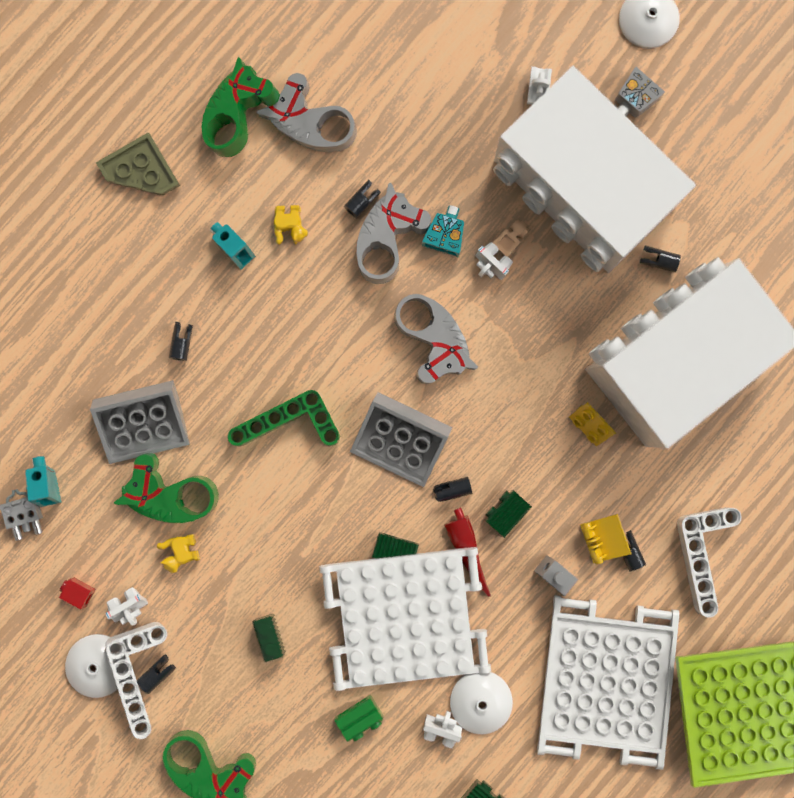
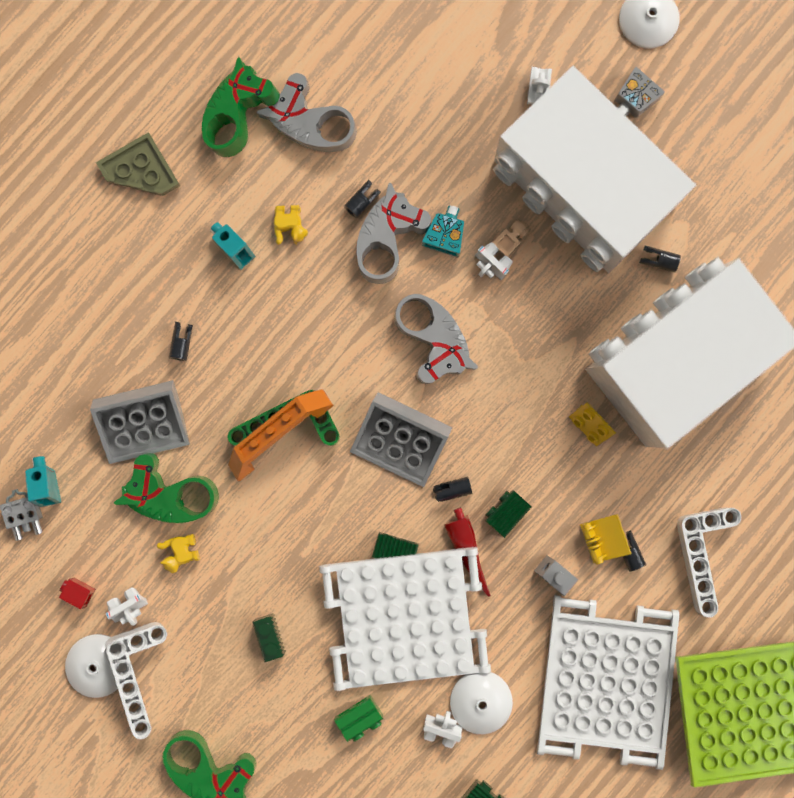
black hinge [136,654,176,694] -> none
none -> orange slope [228,389,334,482]

